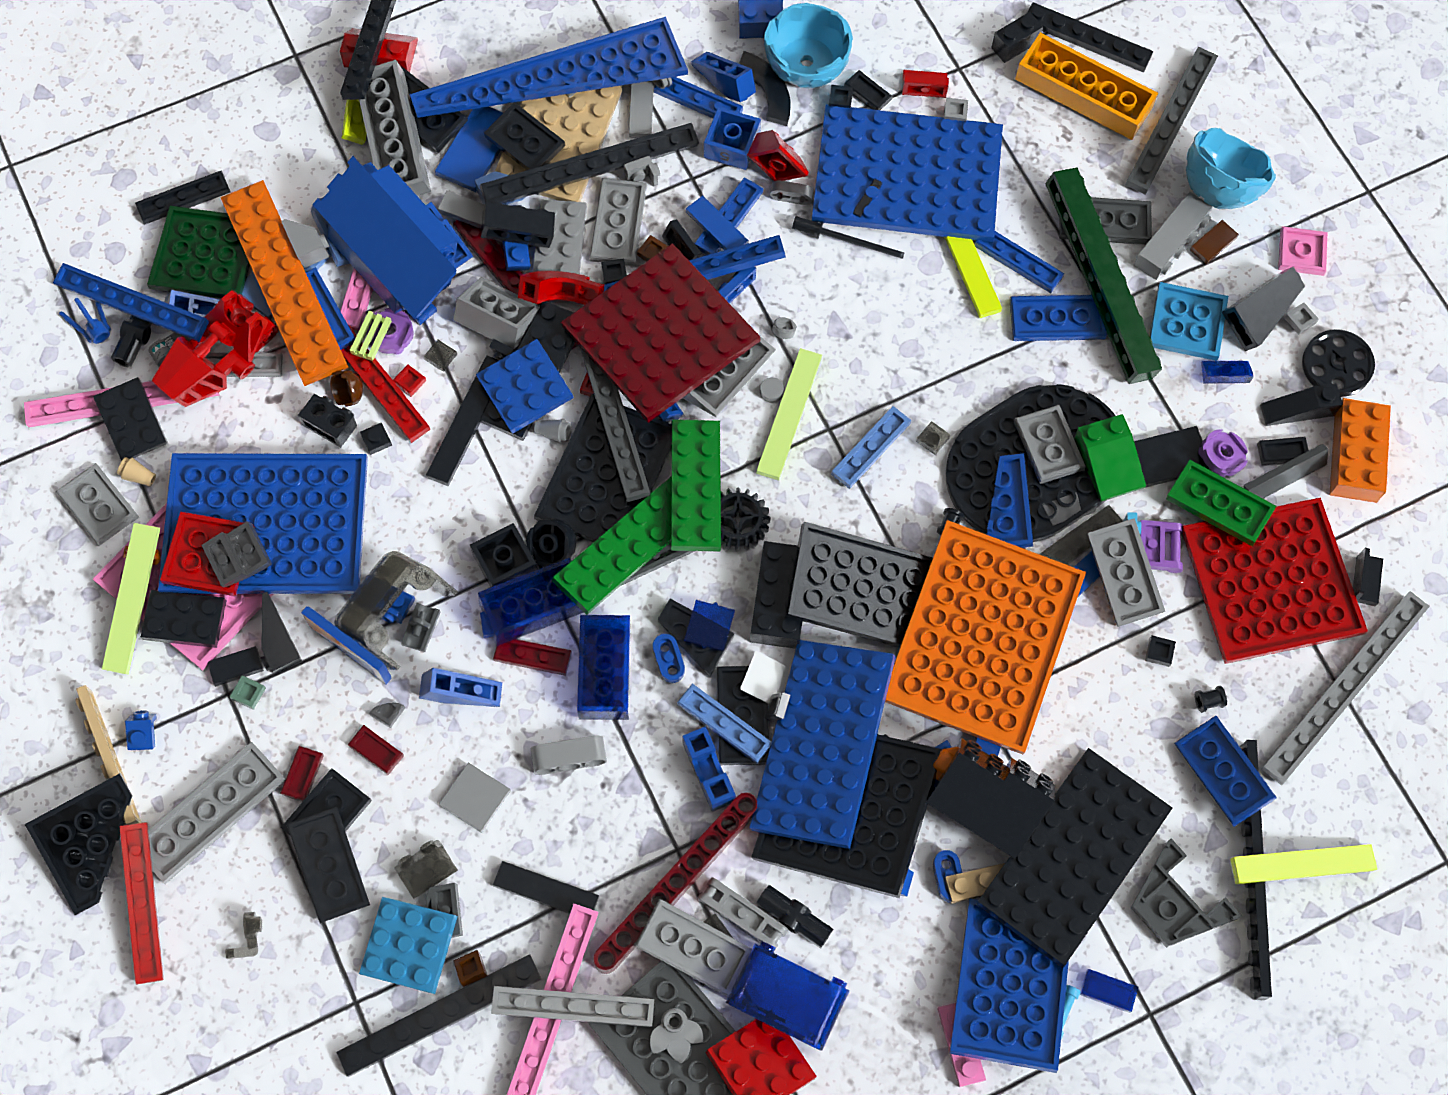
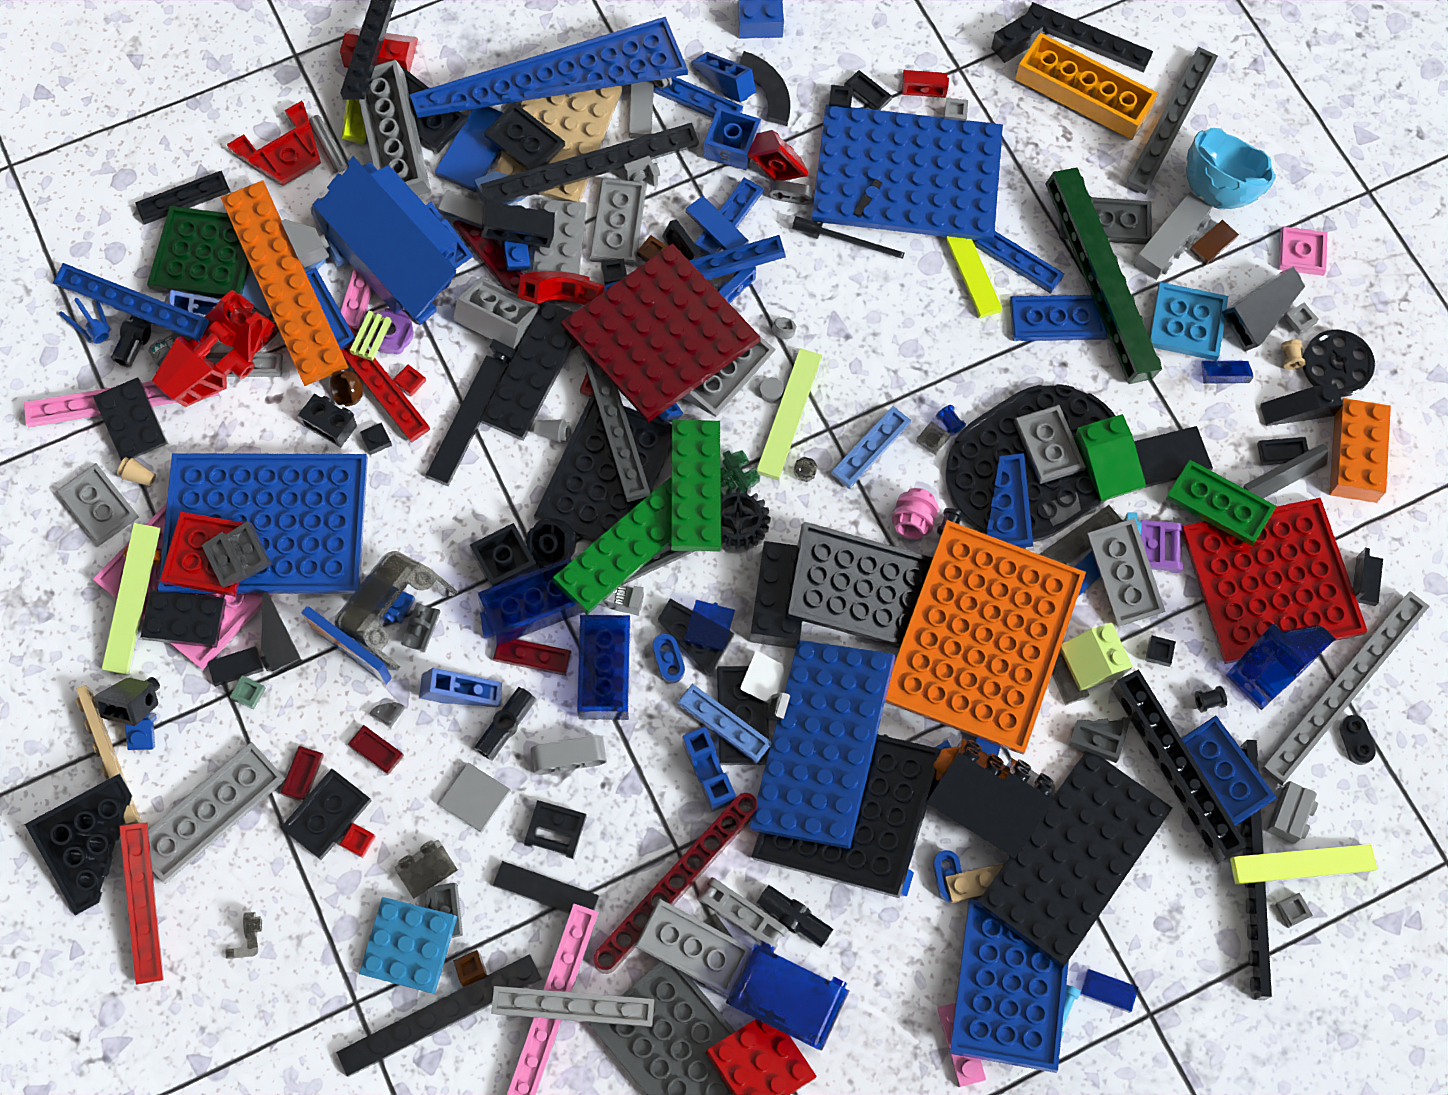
black tile [287,807,370,923] -> none
clear smoke tile [424,339,457,372] -> none
blue plate [476,339,574,434] -> none
light grey plate [650,1008,703,1063] -> none
medium azure piece [764,3,853,89] -> none
dark grey wing [1130,838,1242,948] -> none
medium lavender plate [1198,429,1248,477] -> none
none -> black torso [94,677,160,726]
none -> red wing [227,100,321,186]
none -> light grey axle [309,115,346,172]
none -> red tile [339,823,376,859]
none -> black piece [474,686,537,761]
none -> black plate [524,800,587,859]
none -> light grey leg [599,585,644,616]
none -> clear green hips [720,450,760,494]
none -> clear smoke tile [793,457,818,482]
none -> bright pink piece [892,488,939,540]
none -> clear blue bush [935,405,966,436]
none -> clear smoke tile [1052,653,1090,706]
none -> yellowish green slope [1060,623,1133,691]
none -> dark grey wing [1068,717,1131,763]
none -> black brick [1111,669,1247,864]
none -> clear blue windscreen [1226,624,1336,710]
none -> light grey brick [1266,781,1318,844]
none -> flat silver tile [1275,892,1313,928]
none -> tan bush [1281,340,1305,370]
none -> black plate [1339,715,1376,765]

